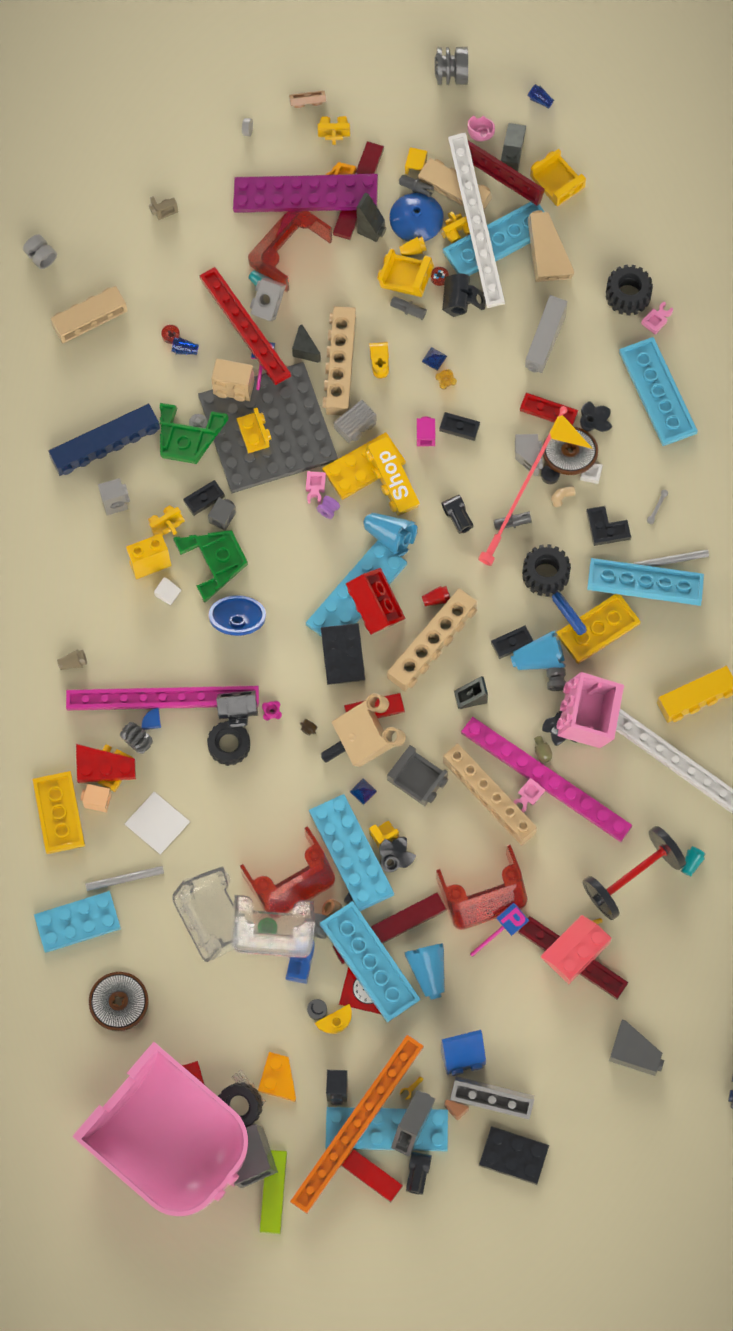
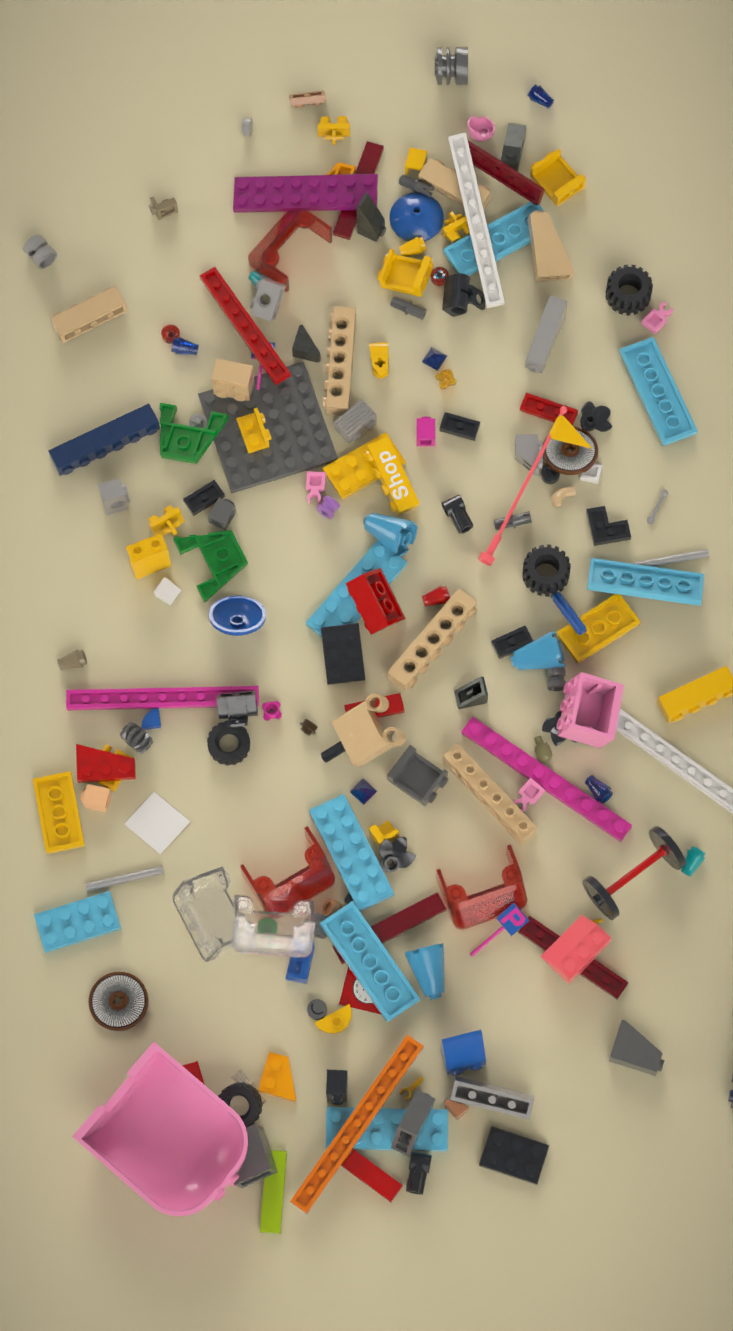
none -> clear blue cone [585,775,613,804]

